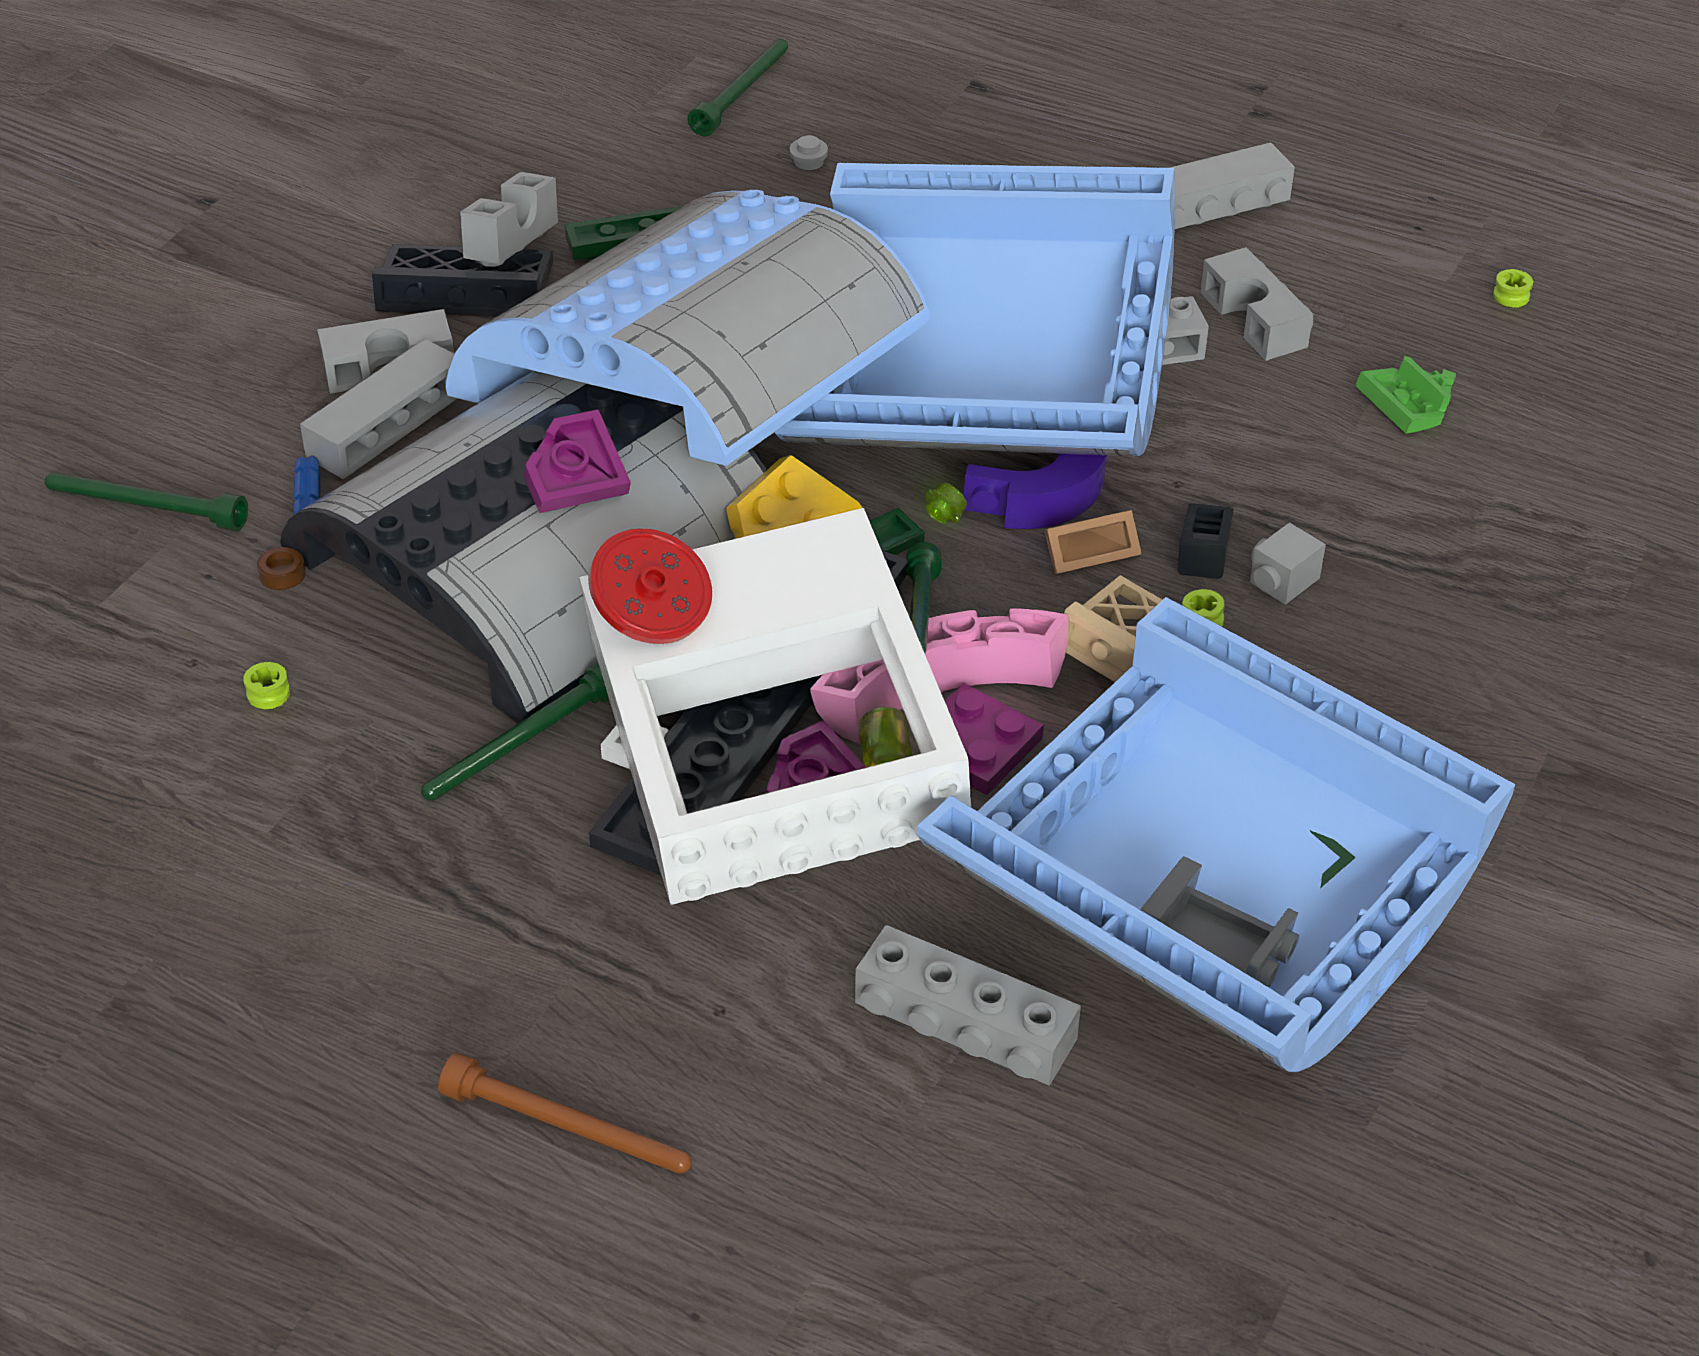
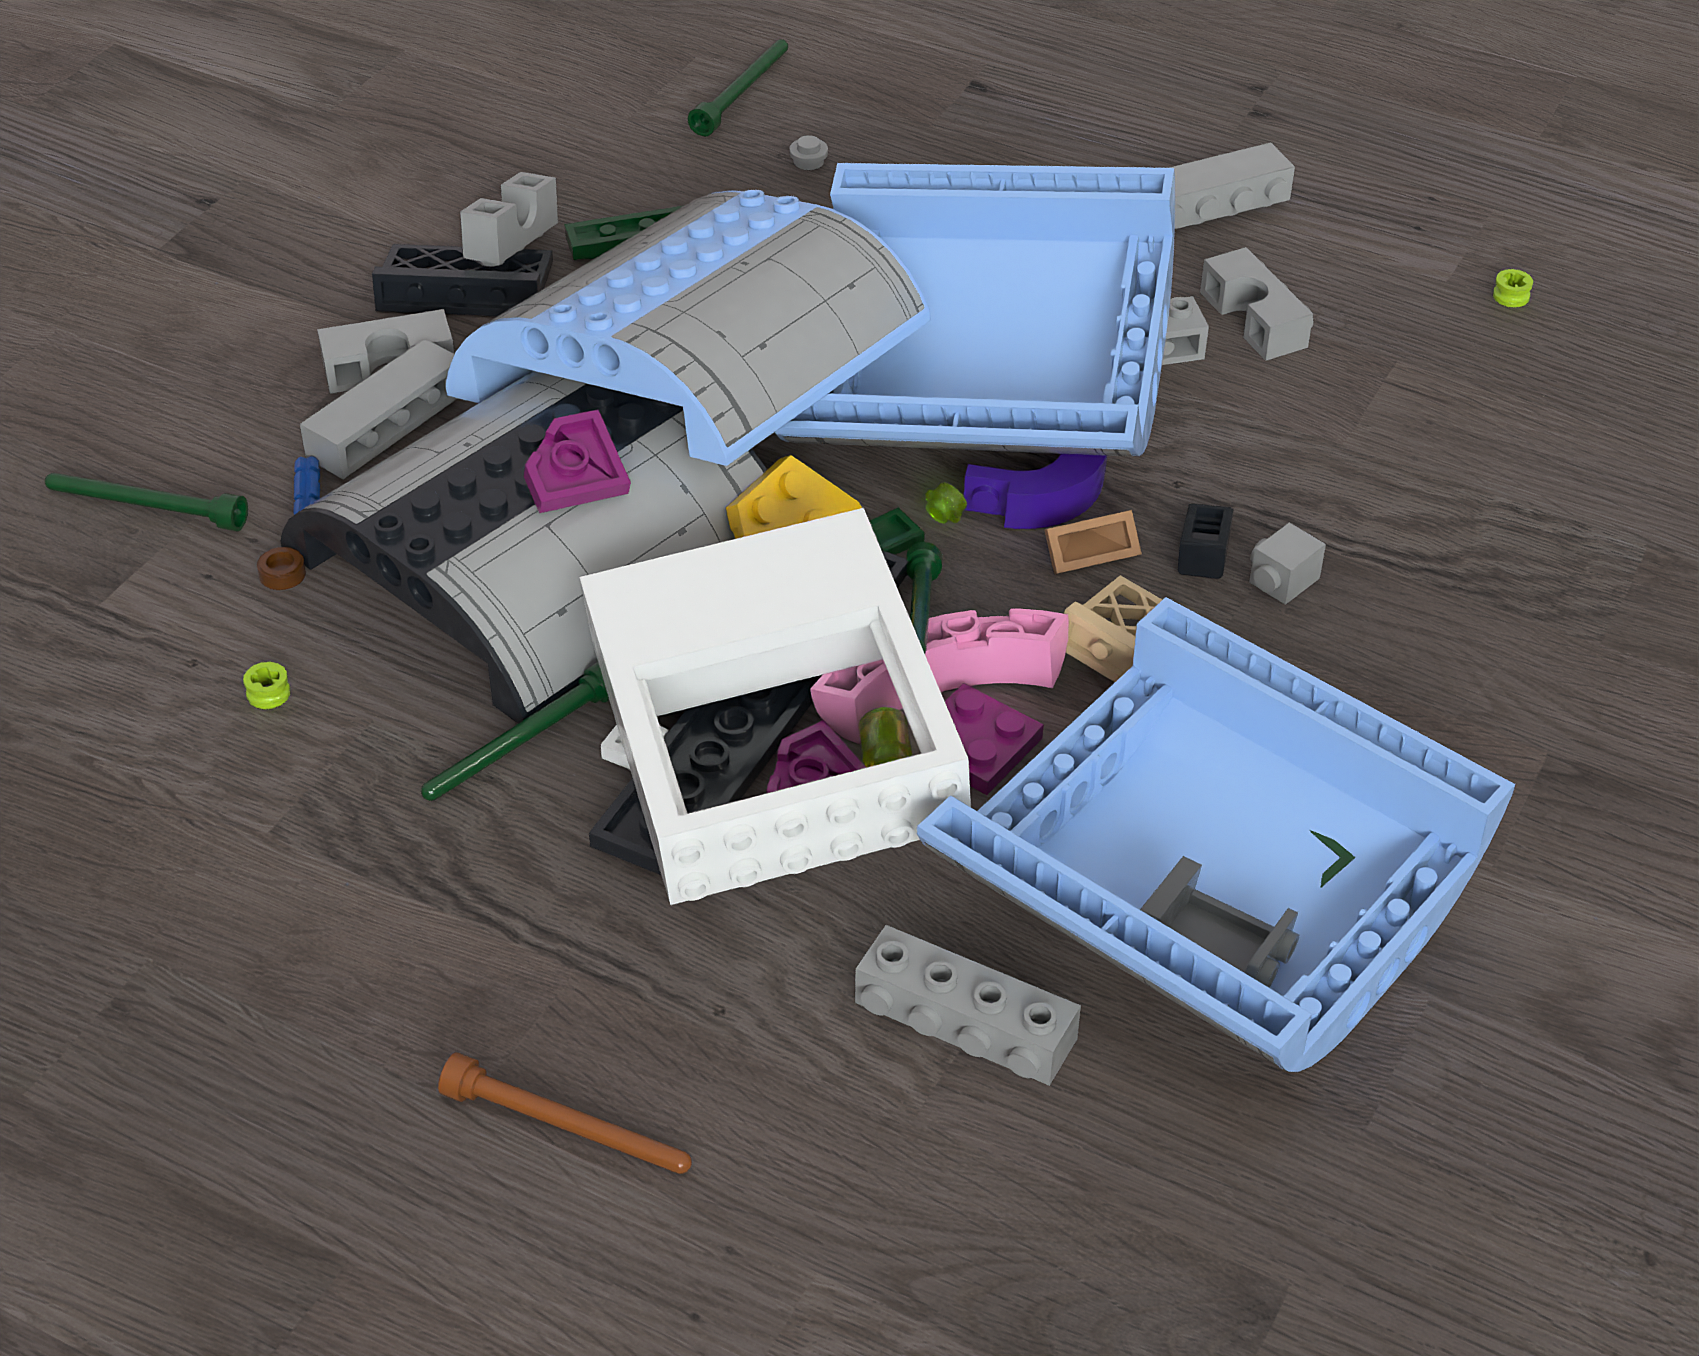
red shield [588,528,712,644] -> none
lime bush [1182,589,1225,627] -> none
bright green slope [1355,356,1456,434] -> none

